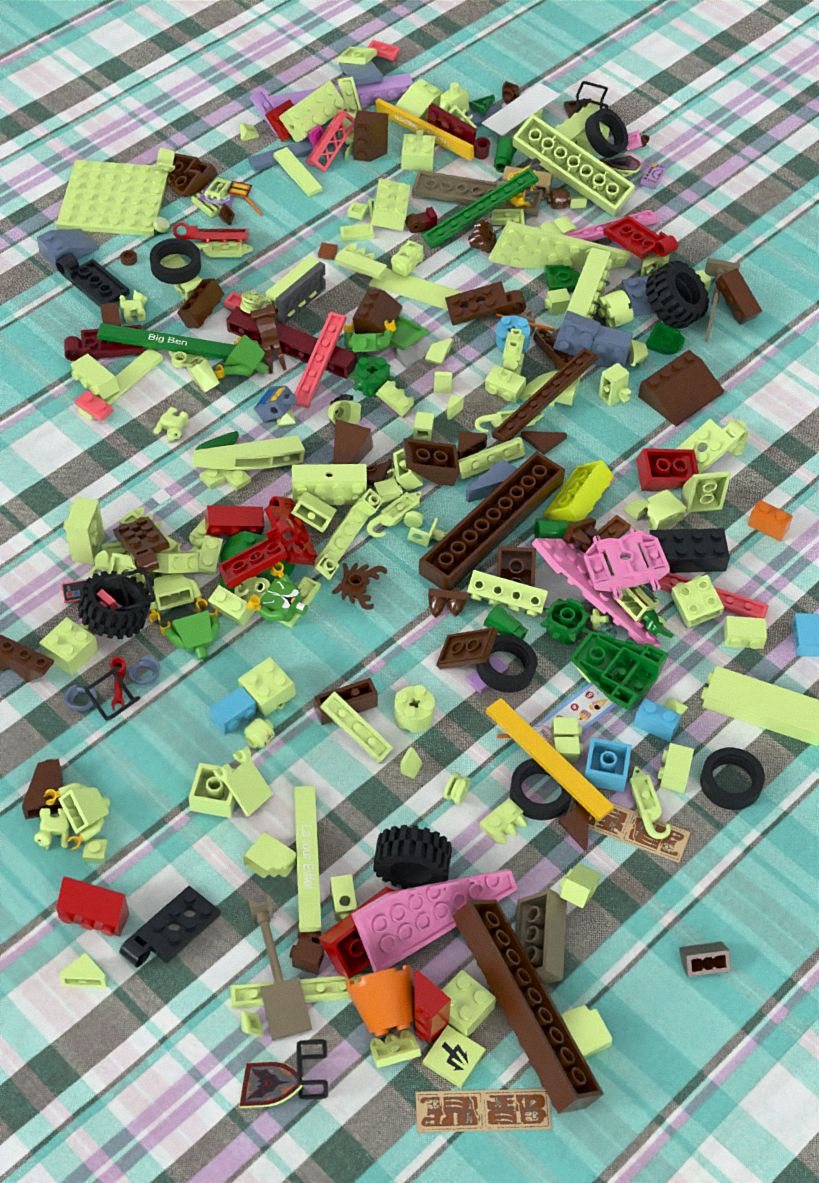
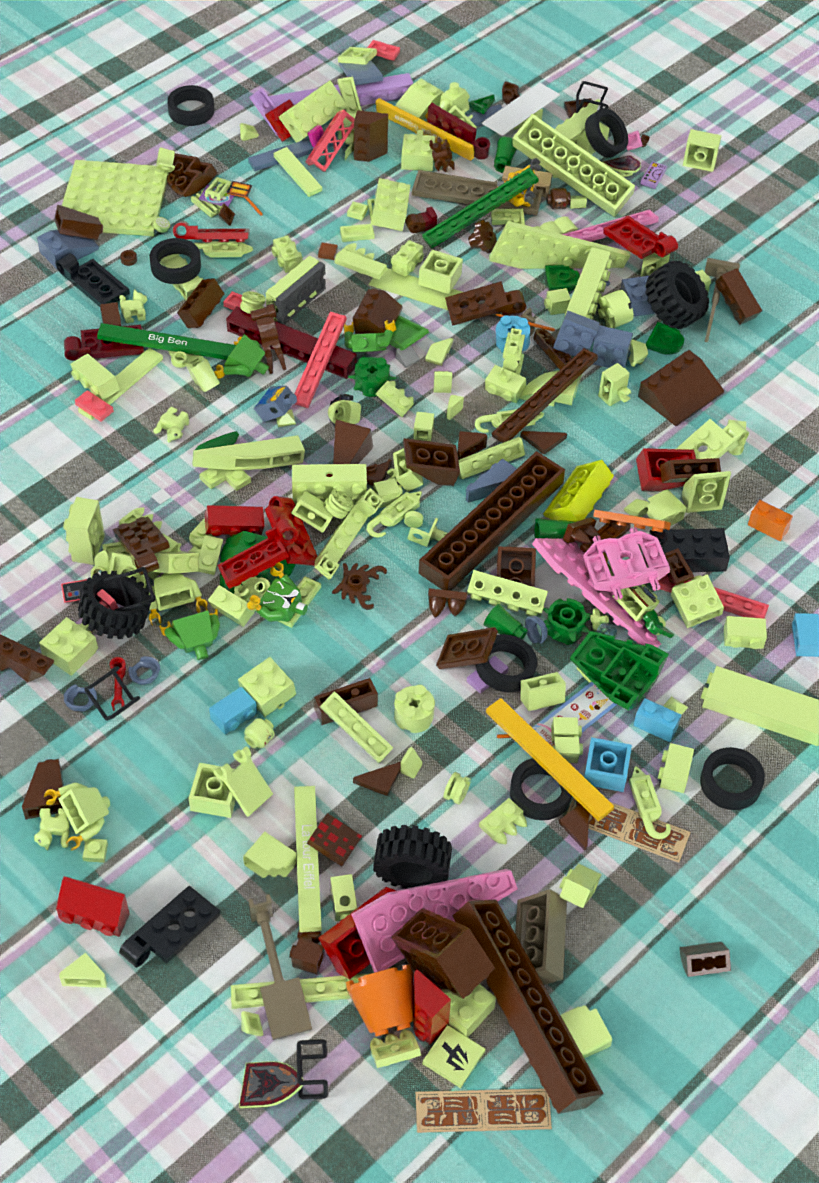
none -> reddish brown slope [54,205,103,240]
none -> black tyre [167,85,214,126]
none -> yellowish green brick [271,235,303,273]
none -> reddish brown tile [307,813,362,867]
none -> yellowish green wheel [324,490,354,519]
none -> reddish brown tile [353,762,401,796]
none -> reddish brown brick [391,908,495,999]
none -> yellowish green brick [418,250,463,294]
none -> reddish brown pin [429,137,455,172]
none -> yellowish green brick [521,672,566,711]
none -> sand blue piece [525,616,548,644]
none -> orange plate [593,510,671,533]
none -> reddish brown brick [660,458,721,483]
none -> reddish brown slope [664,548,694,585]
none -> yellowish green brick [683,129,722,172]

